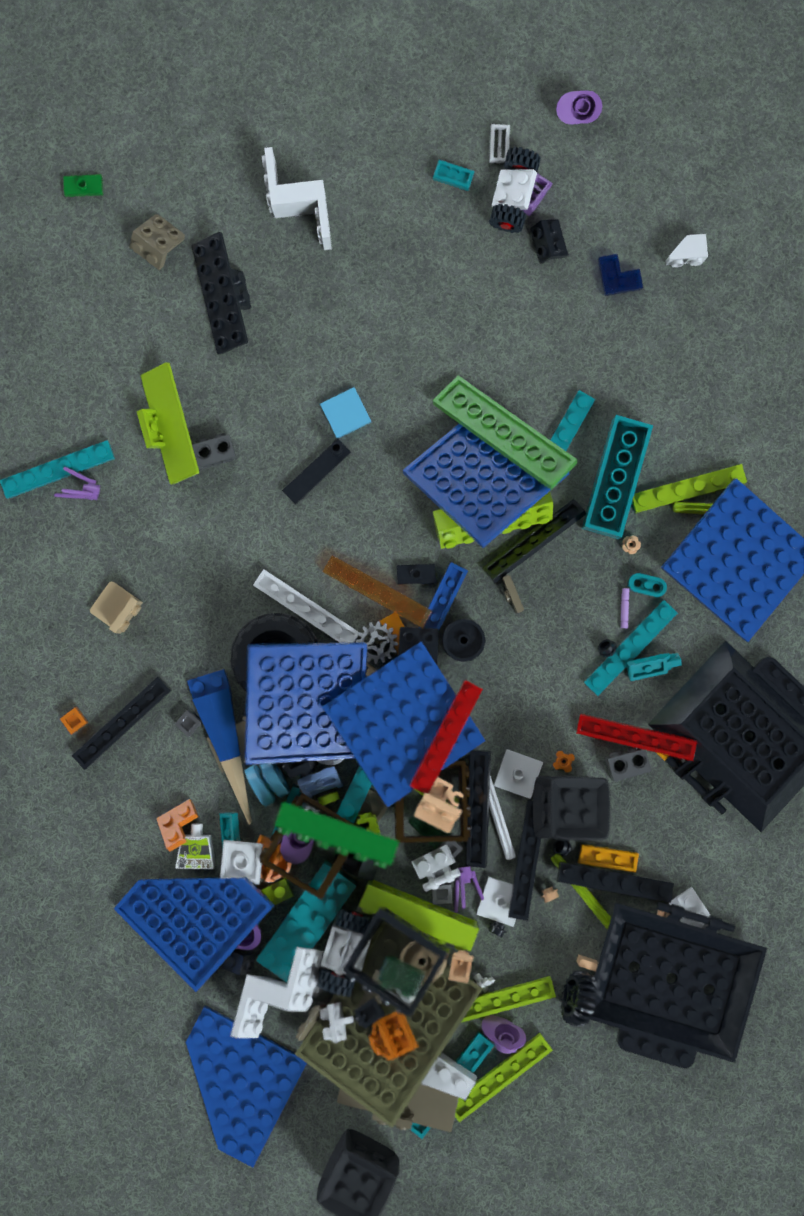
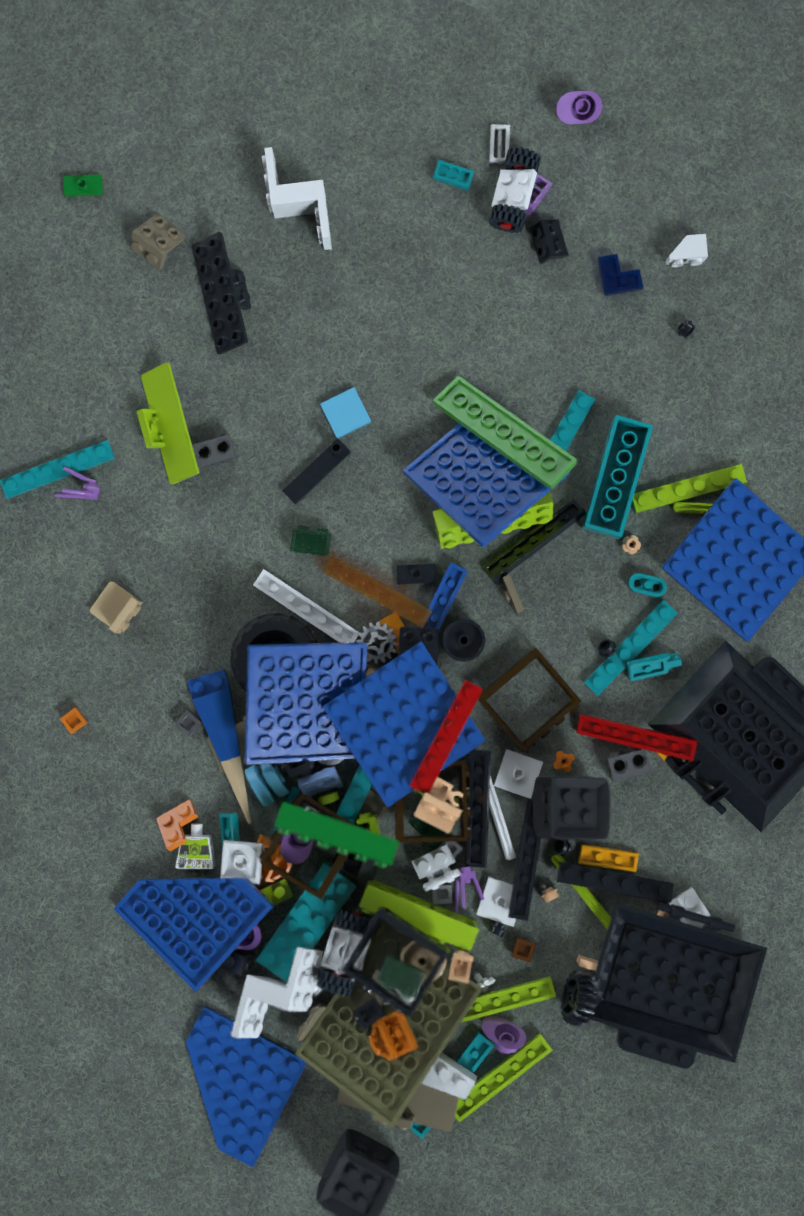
black plate [72,677,172,770] -> none
white hips [320,1002,354,1043] -> none
lavender wheel [620,588,629,628] -> none
none -> clear green brick [290,525,332,557]
none -> dark brown window [478,648,581,752]
none -> reddish brown plate [511,936,536,962]
none -> black plate [678,320,696,338]

